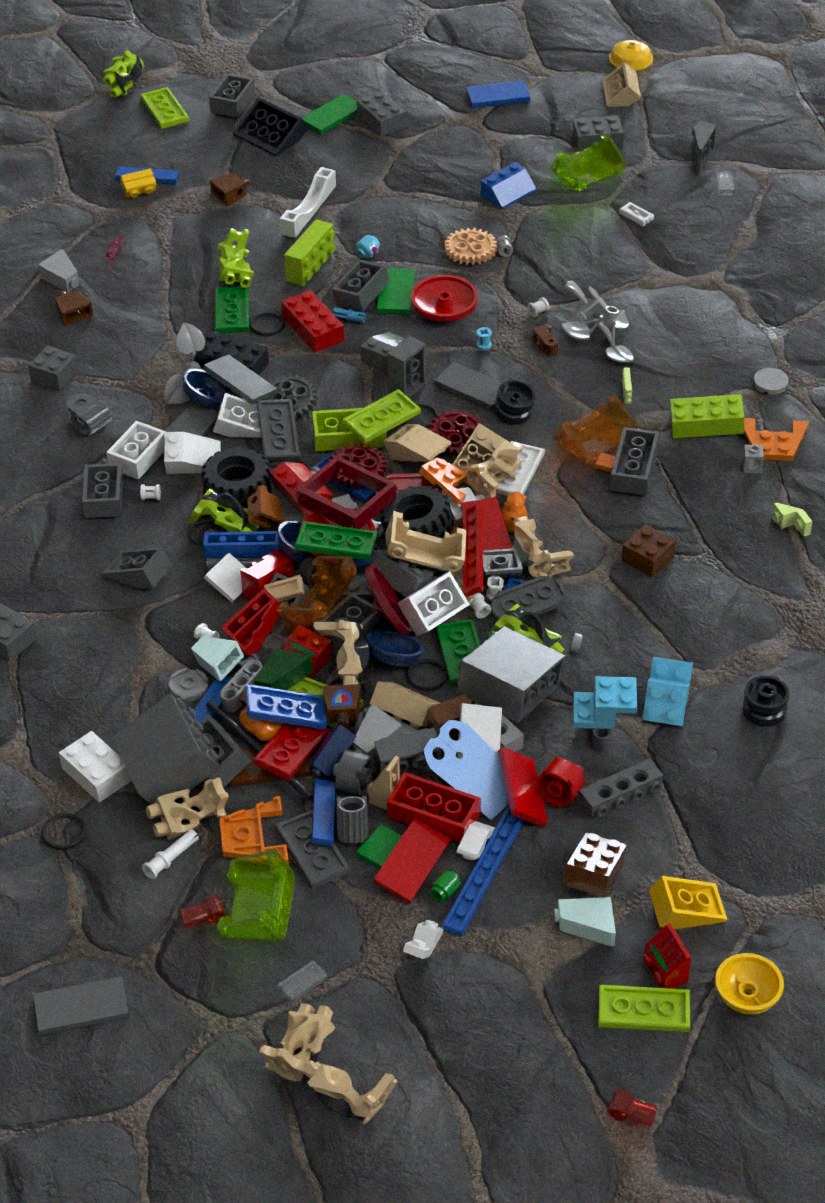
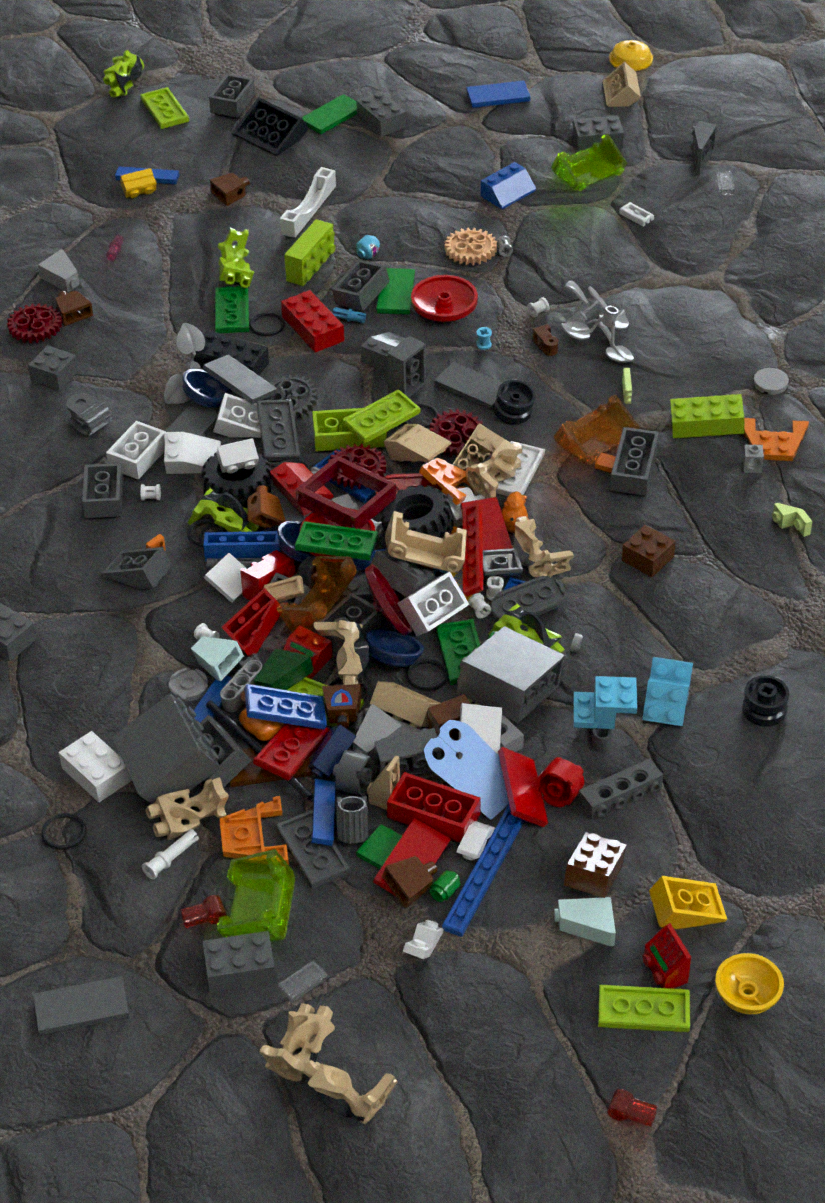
none -> dark red gear [7,303,62,343]
none -> orange tile [146,534,166,551]
none -> dark grey brick [203,931,276,993]
none -> white brick [216,438,259,473]
none -> reddish brown torso [382,856,437,909]

